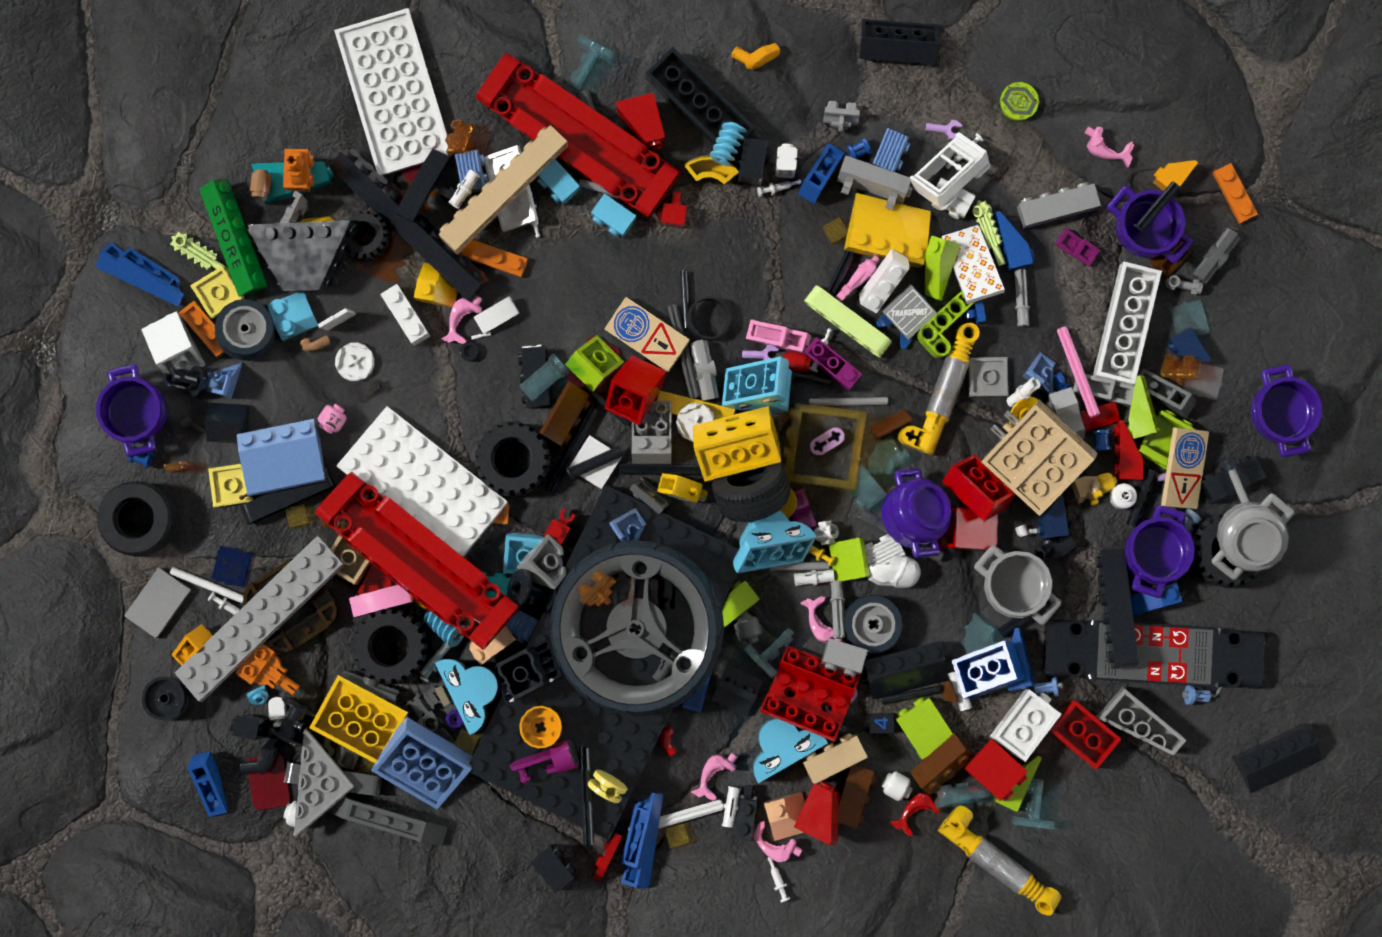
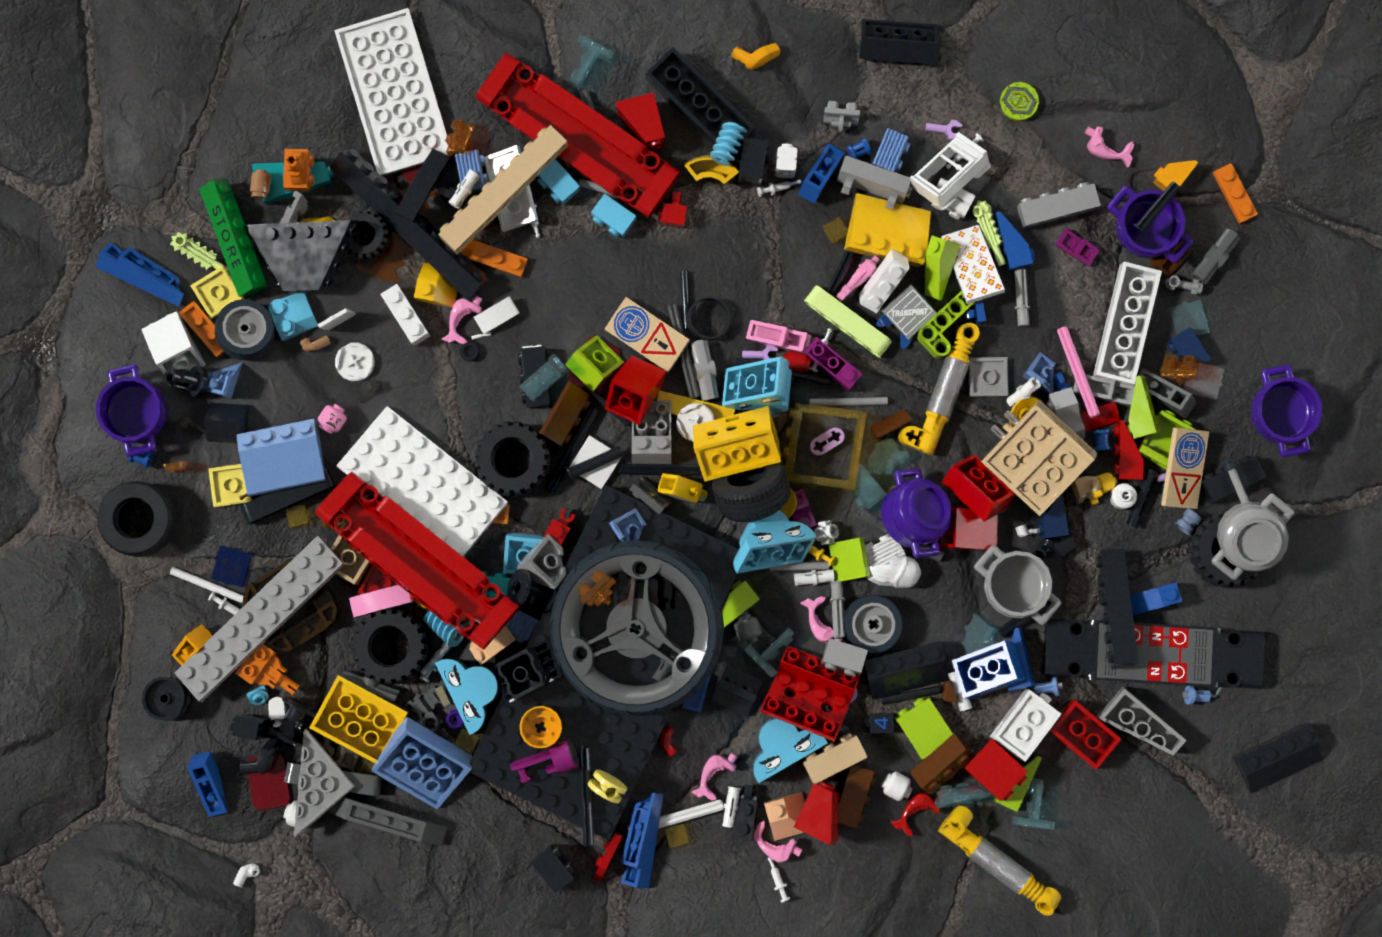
light grey tile [124,567,191,638] -> none
dark purple piece [1125,505,1195,598] -> none
none -> white arm [233,864,260,887]

